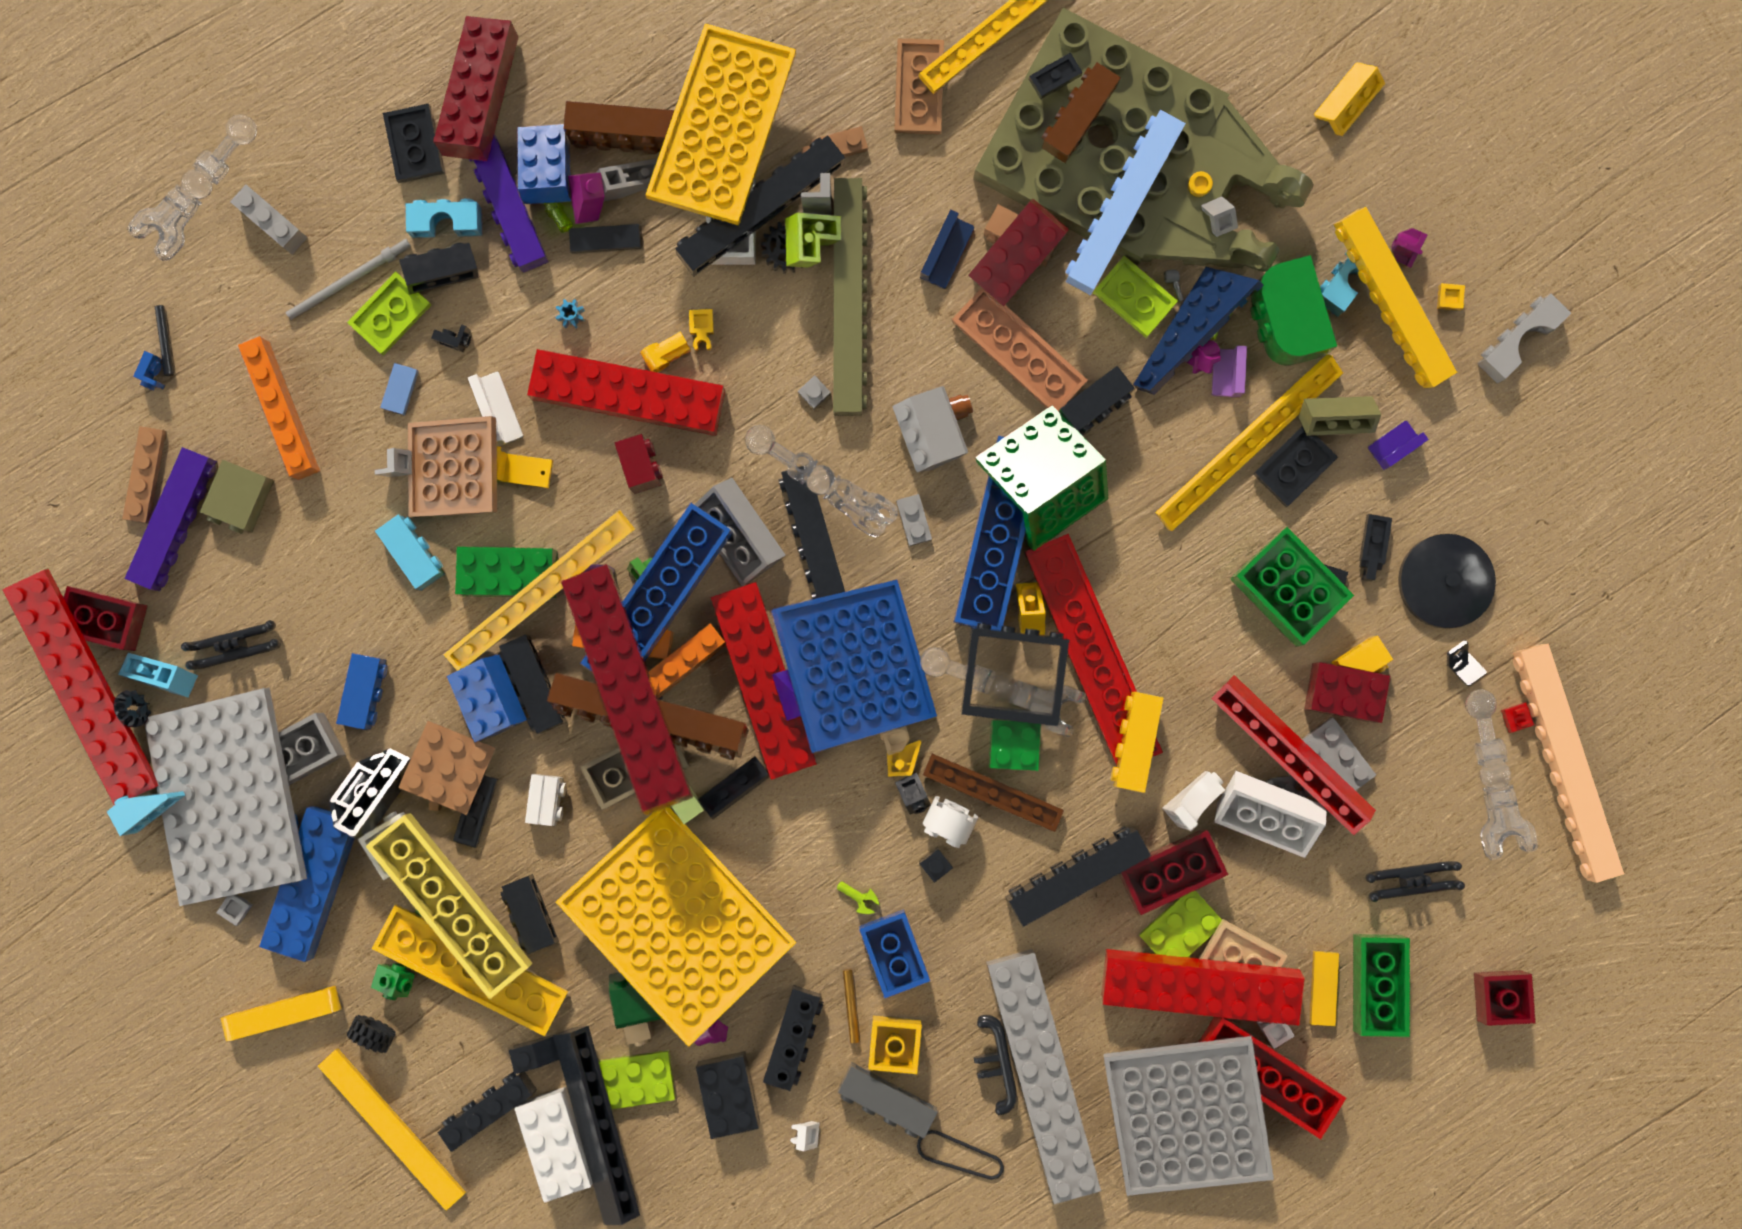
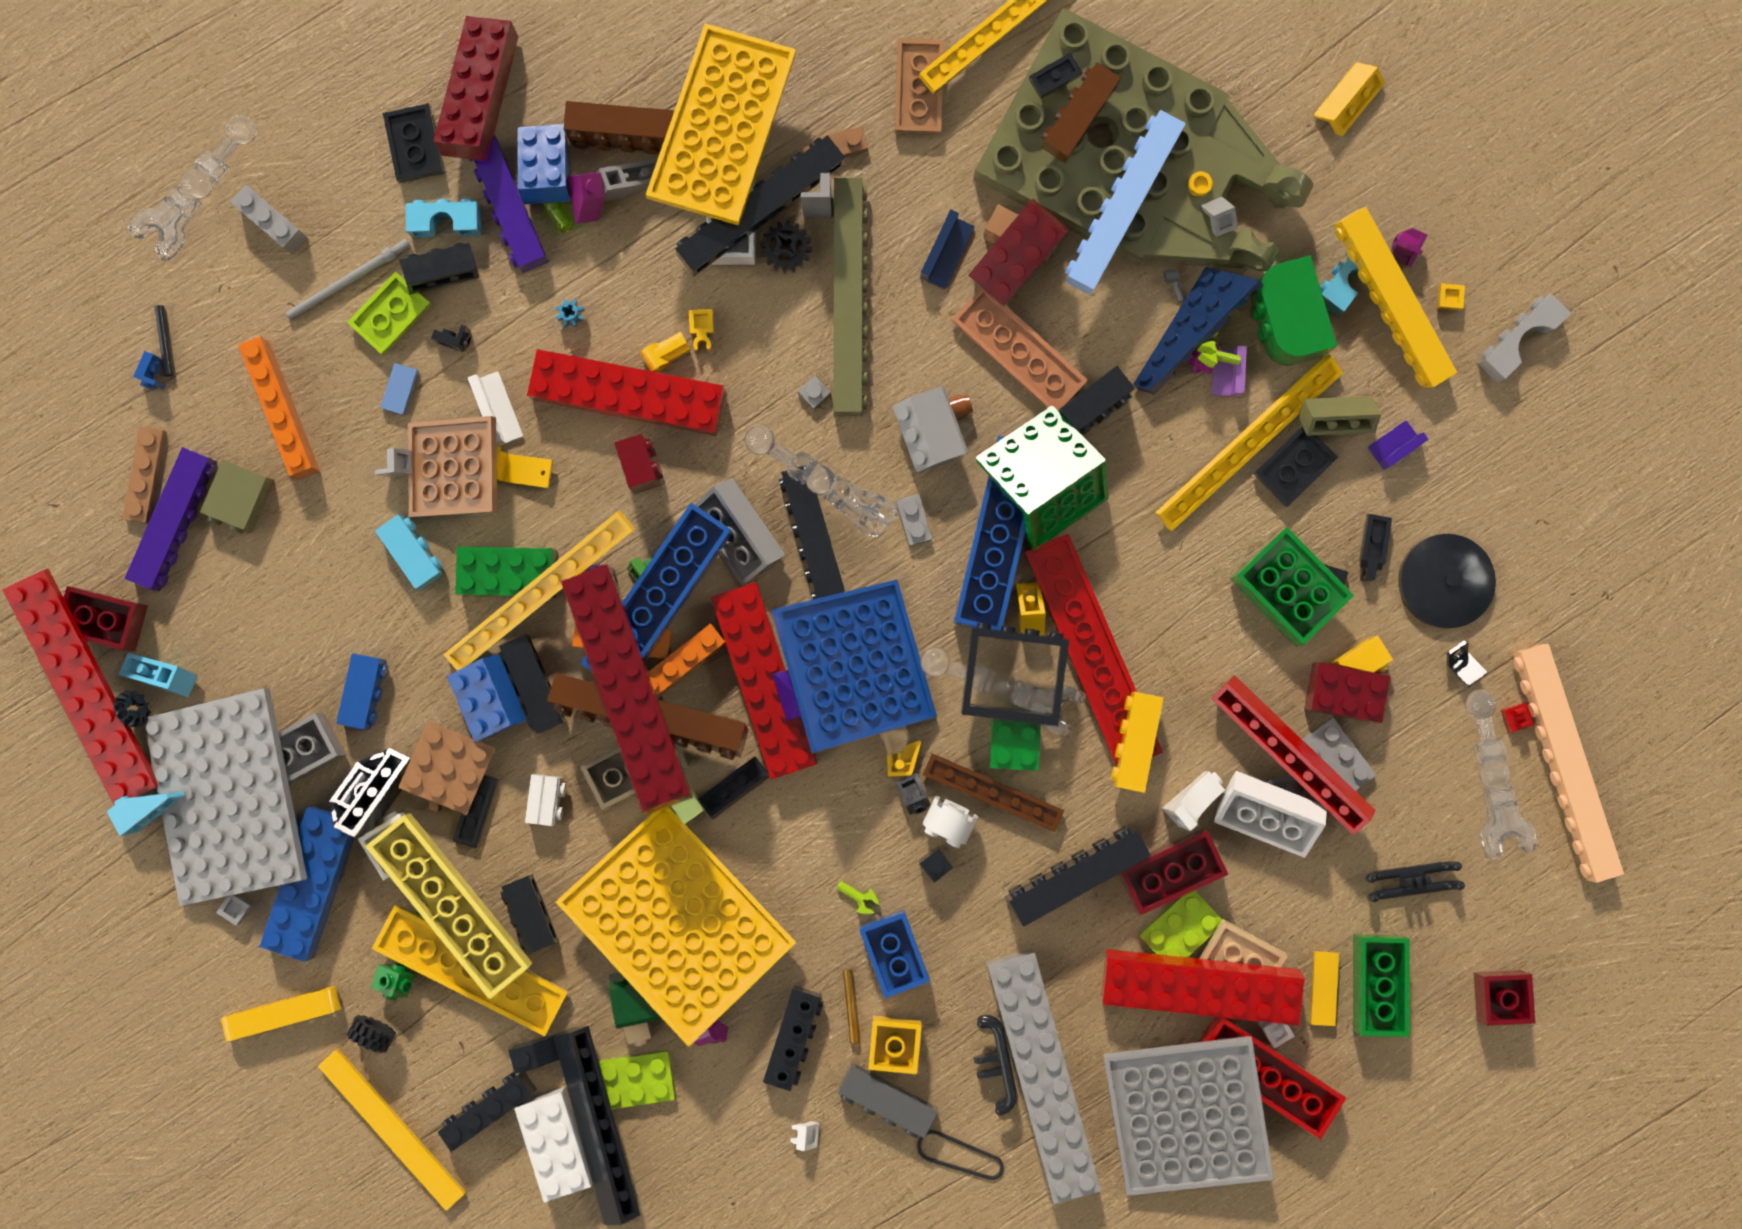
black piece [181,620,281,670] -> none
black tile [569,224,641,254] -> none
black brick [696,1051,760,1139] -> none
lime brick [785,212,841,268] -> none
lime plate [1093,256,1178,338] -> none
none -> lime bar [1197,341,1241,368]

